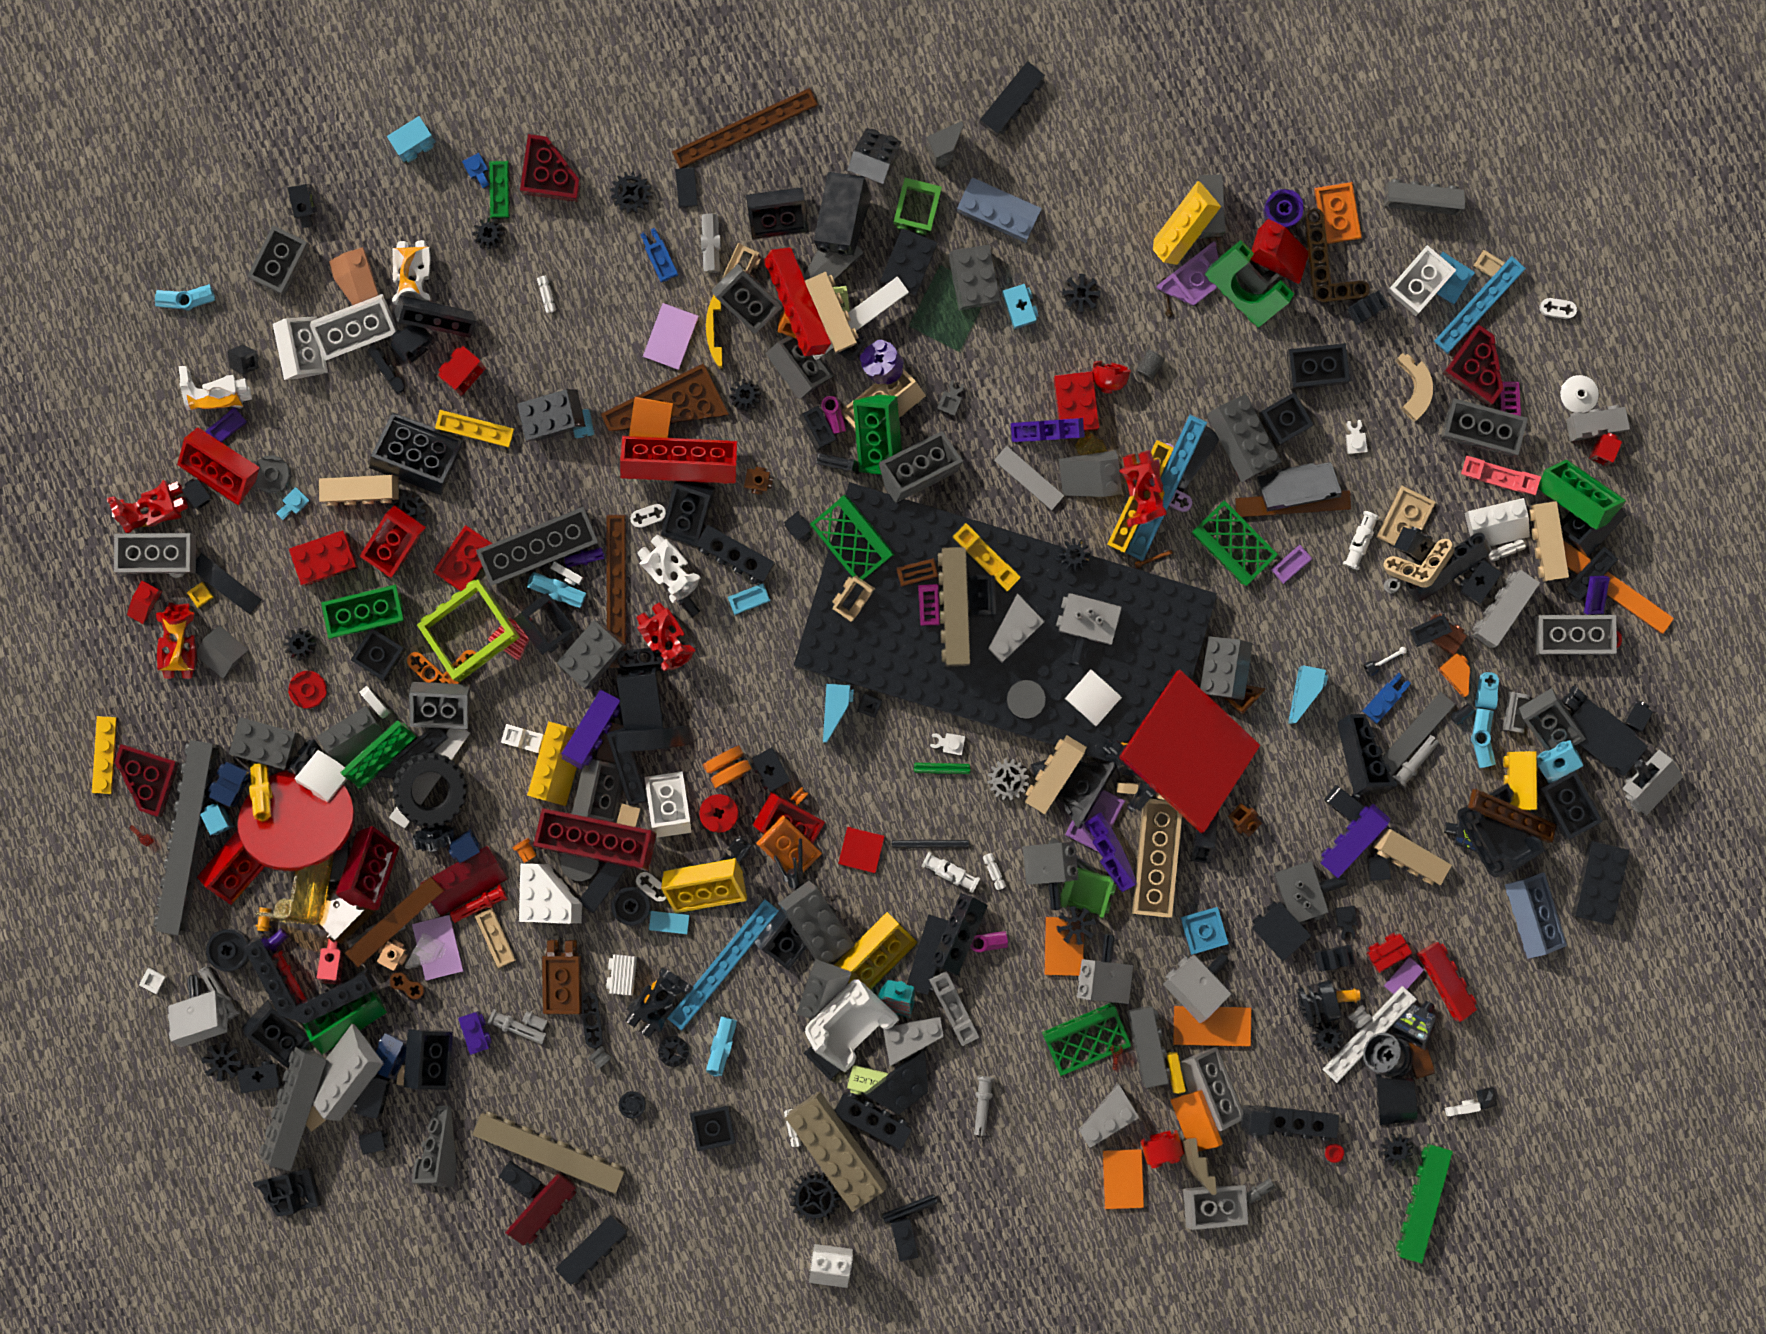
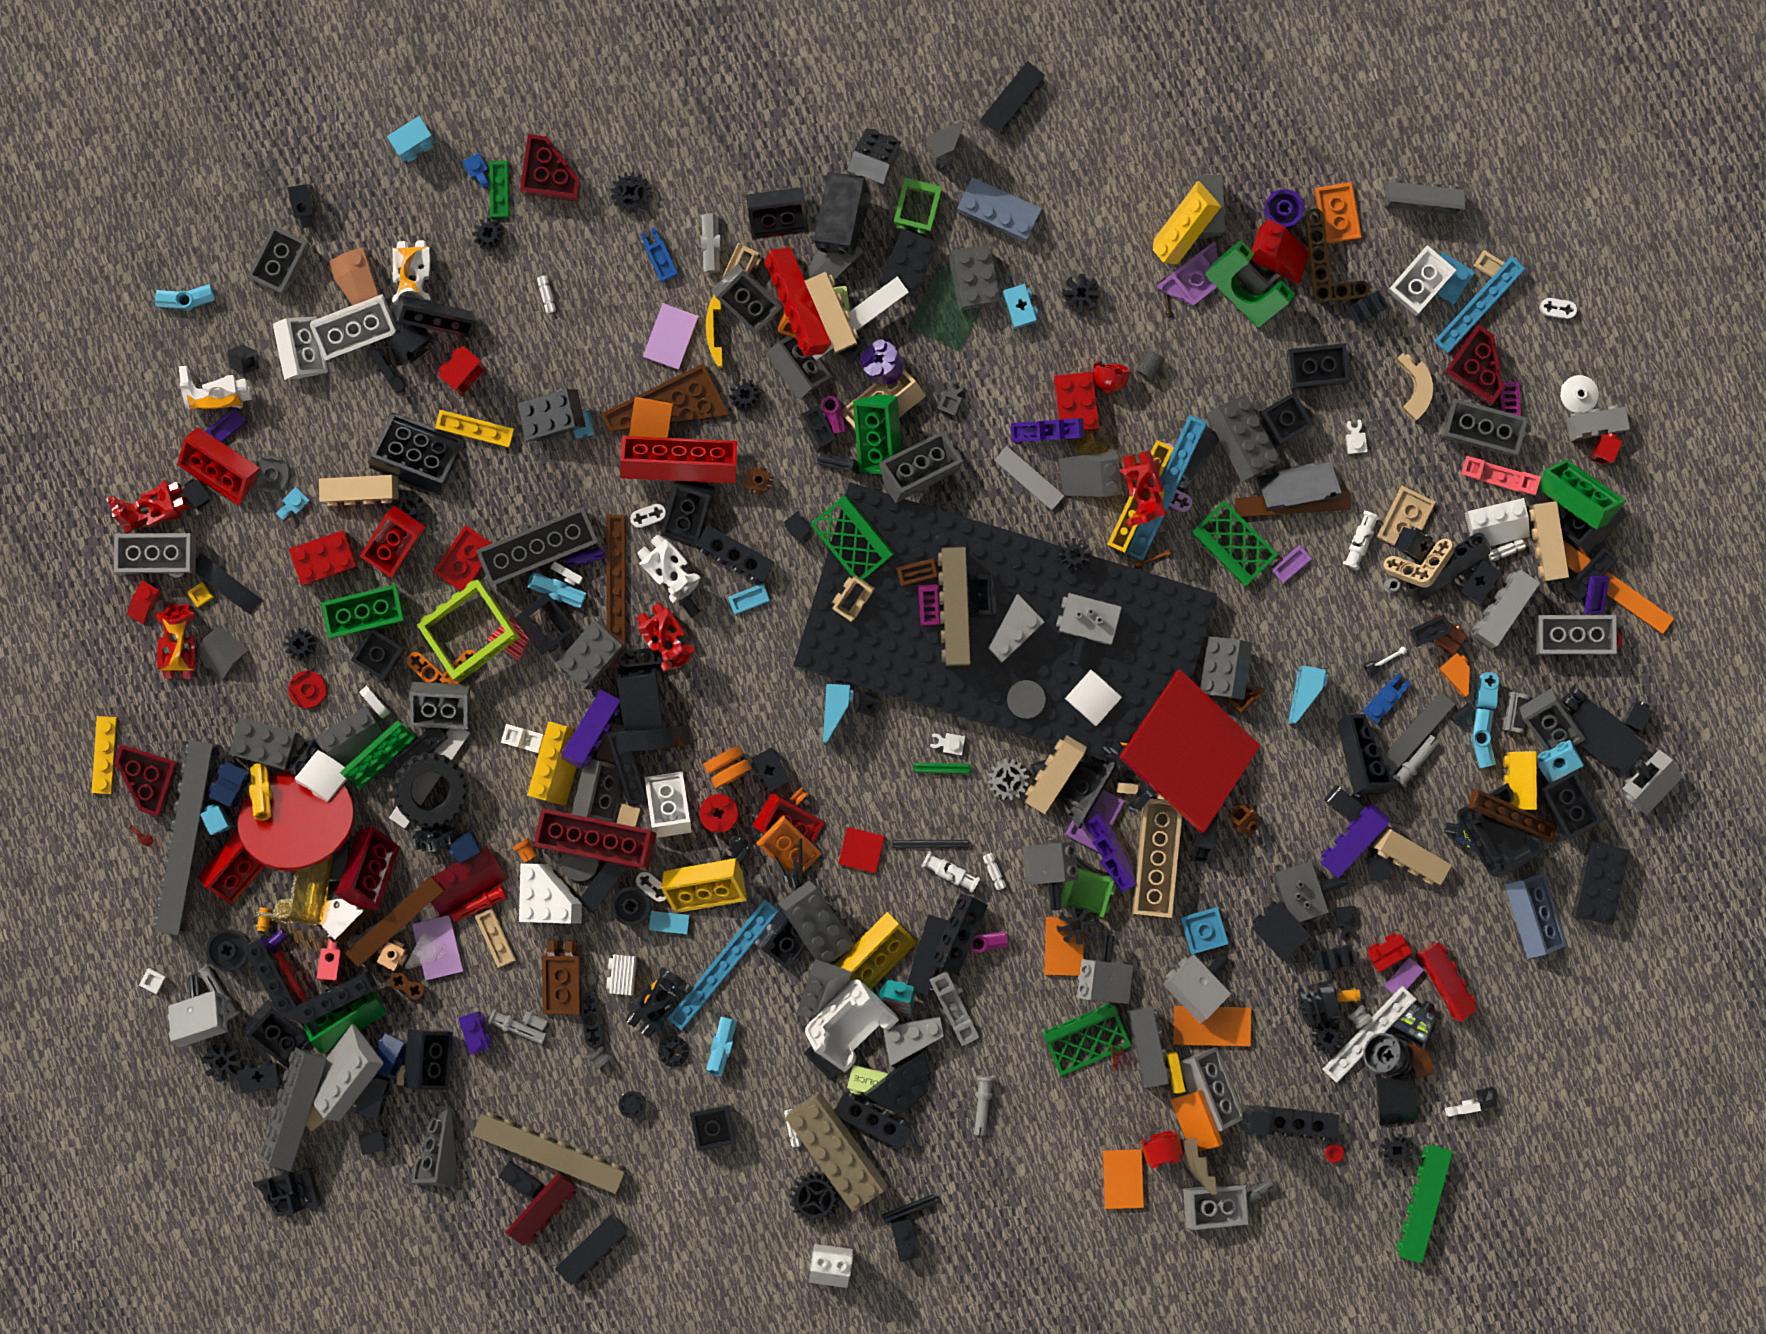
reddish brown tile [672,88,818,169] -> none
black tile [675,167,698,208] -> none
yellow slope [953,523,1021,591] -> none
light grey wedge [1079,1083,1139,1148] -> none

